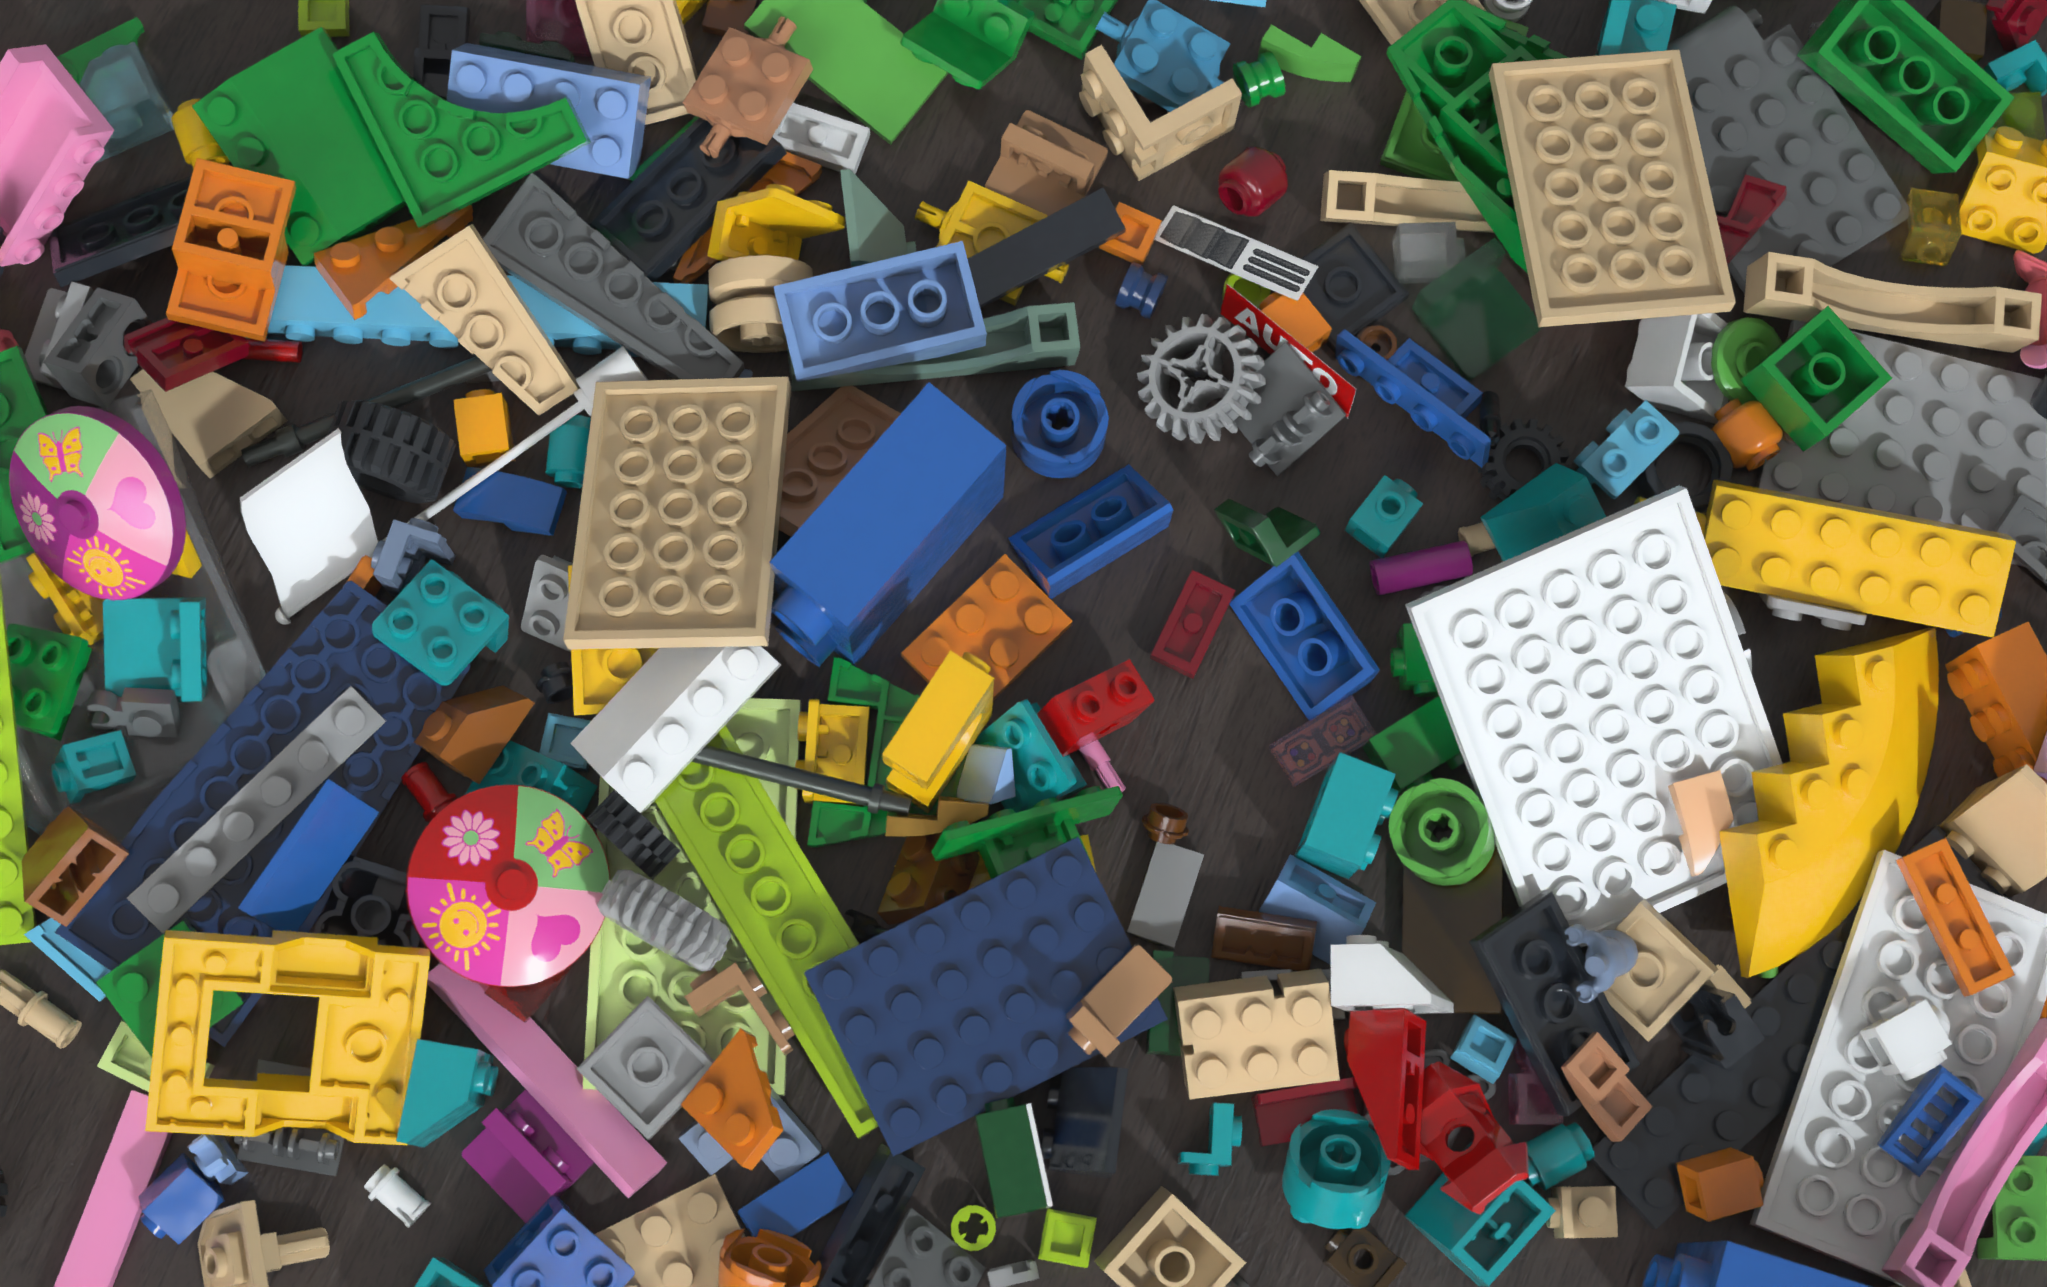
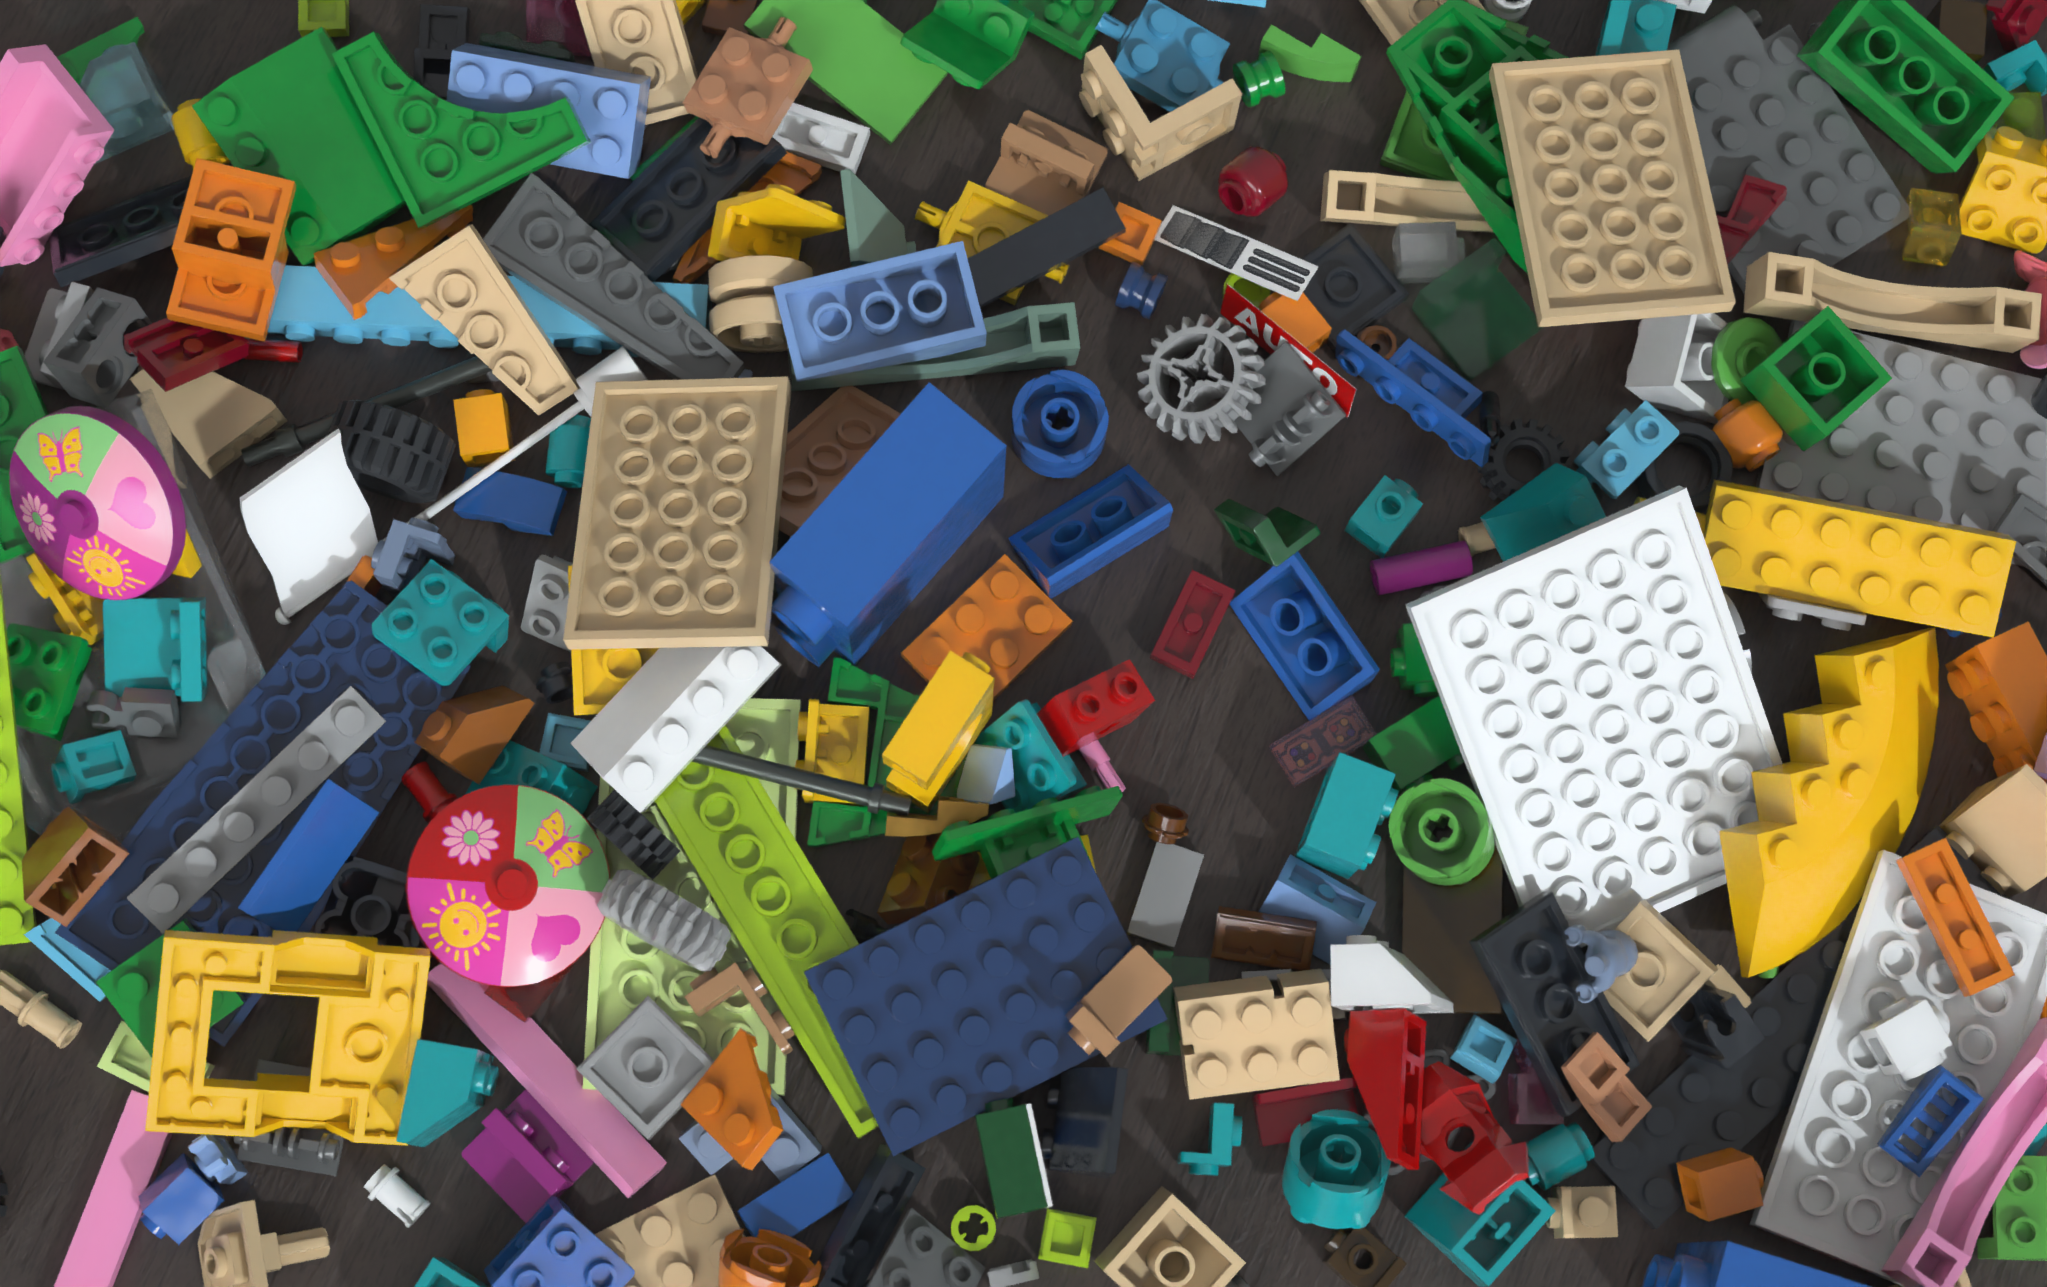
light nougat slope [1668,770,1734,877] -> none

